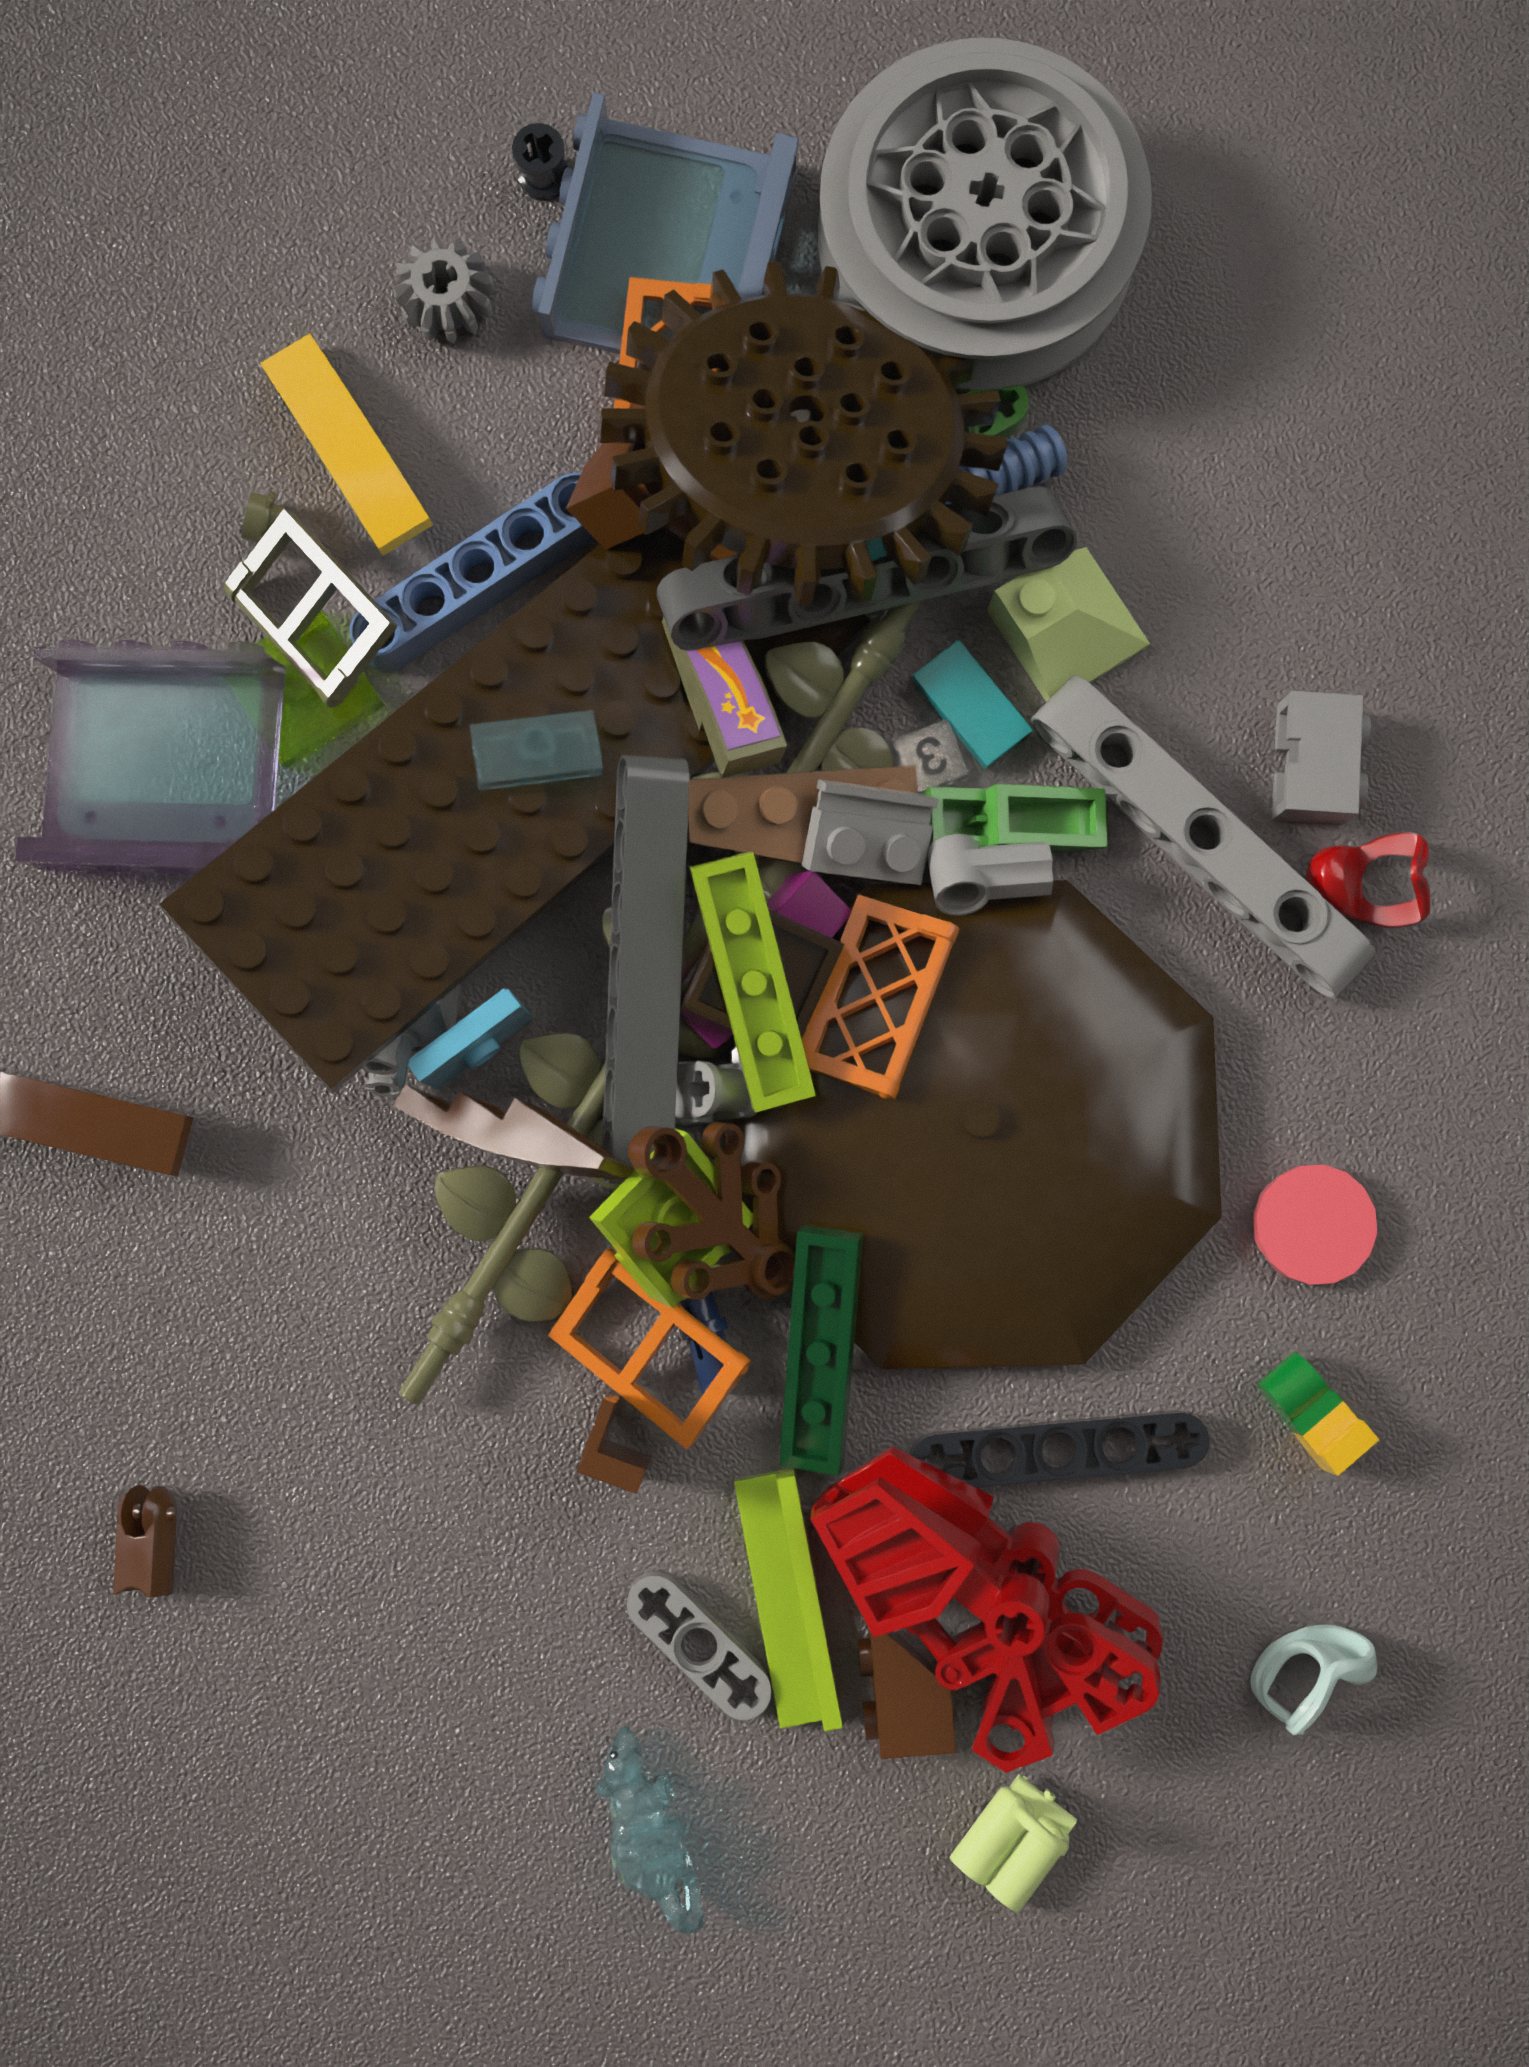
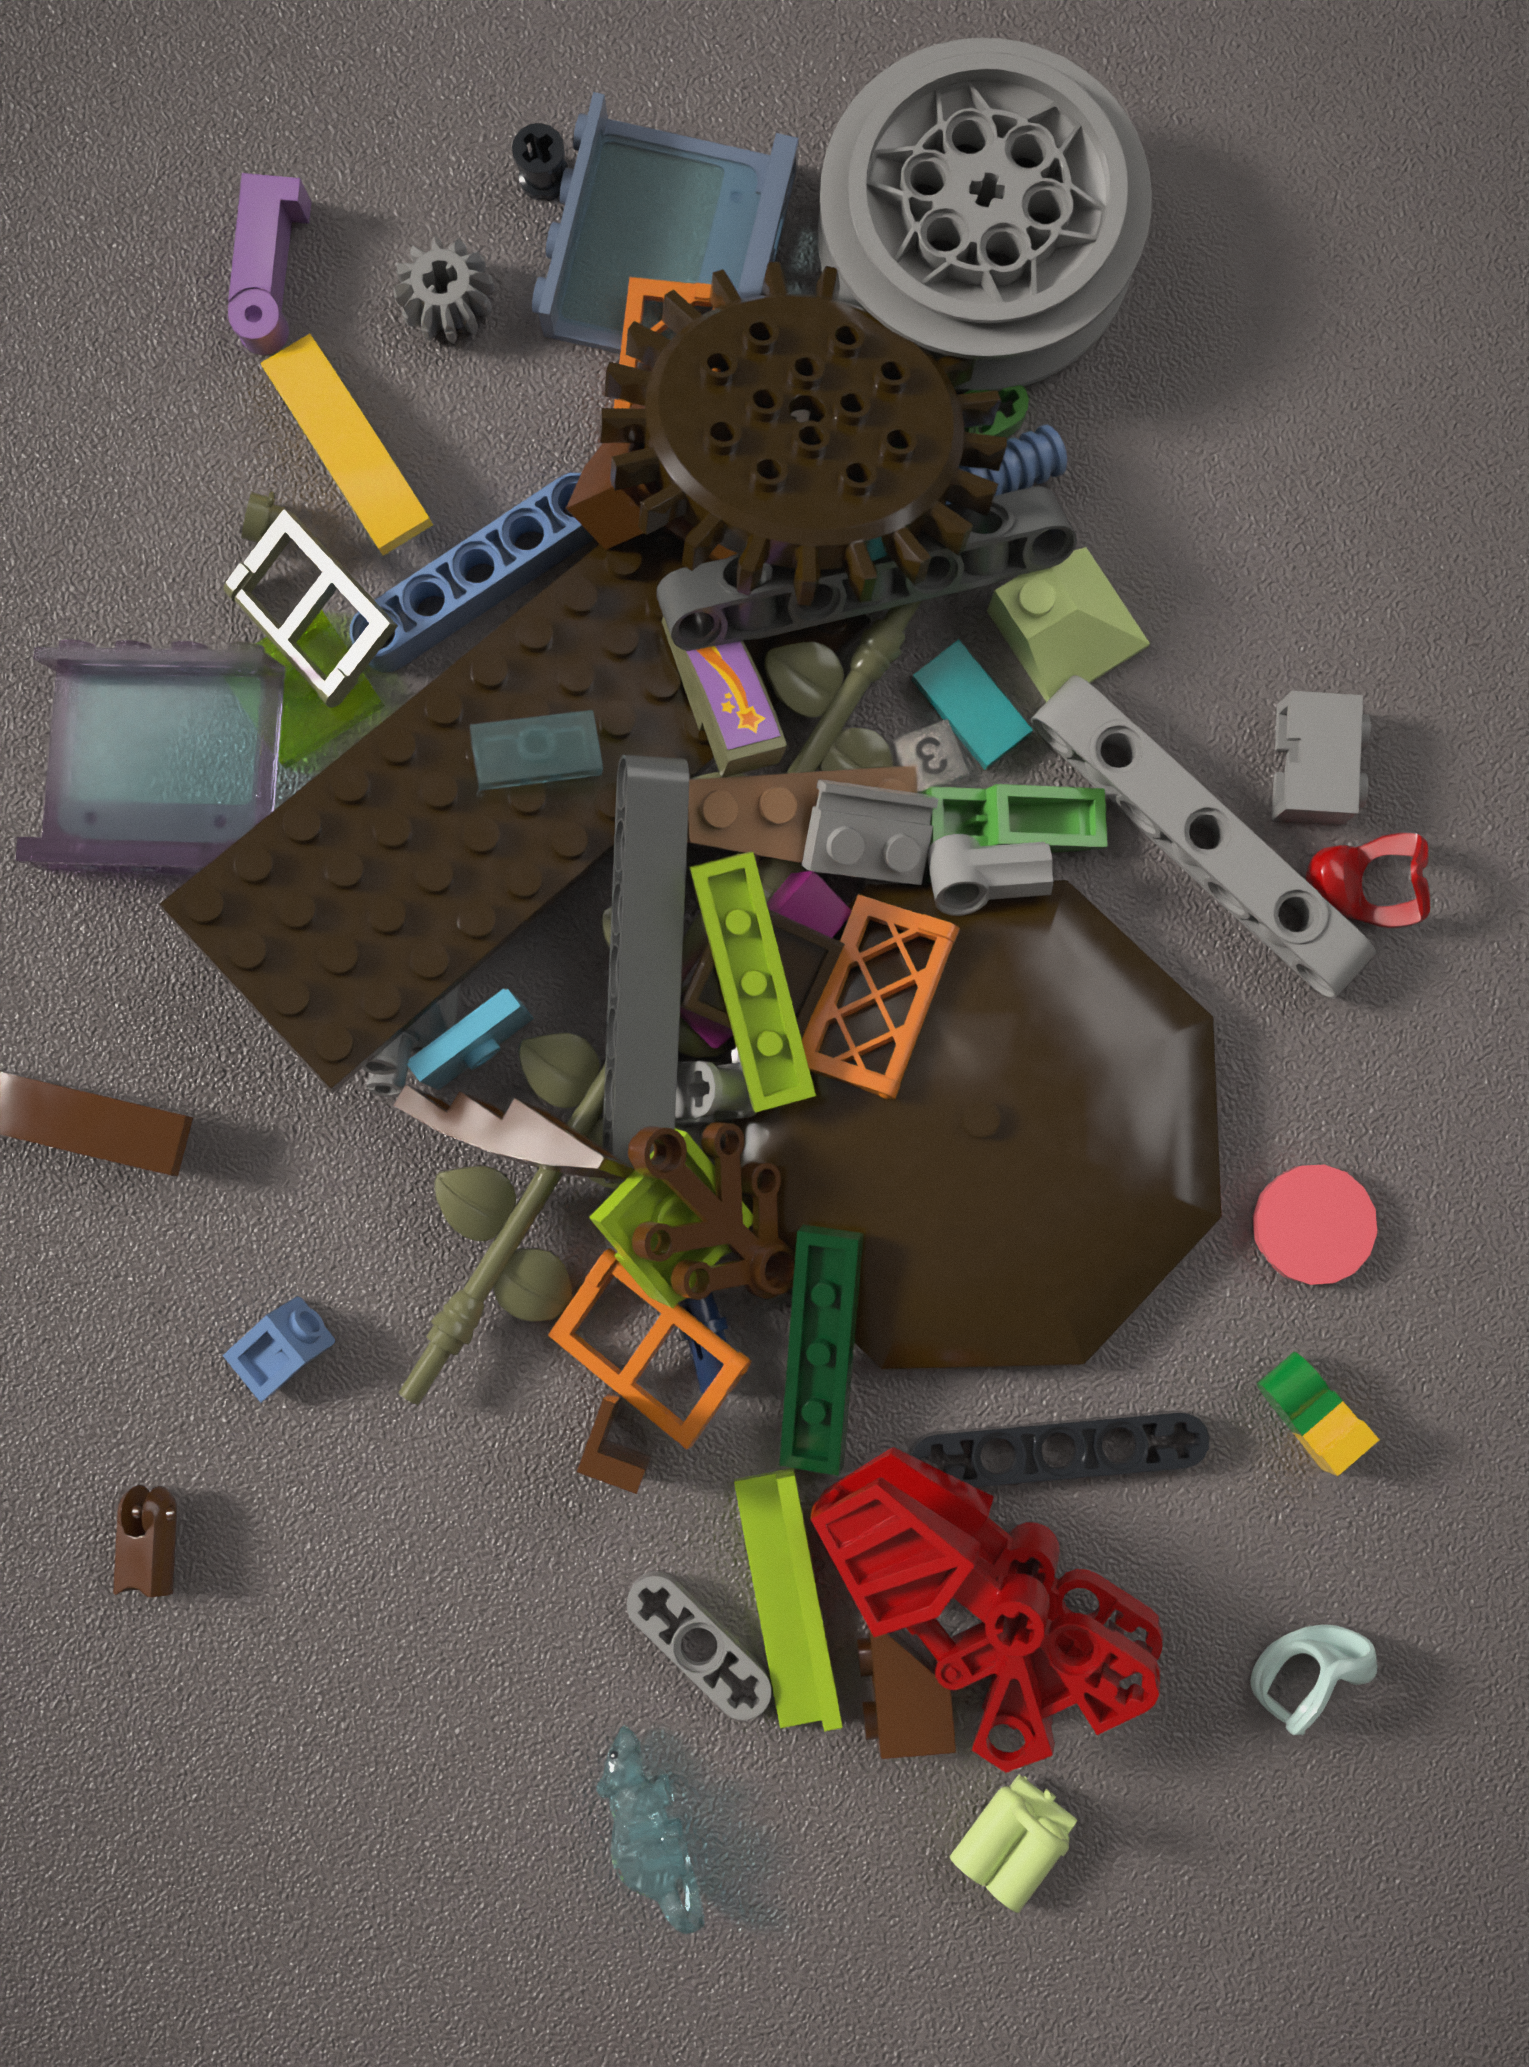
none -> medium blue bracket [223,1296,335,1403]
none -> medium lavender leg [228,173,312,355]

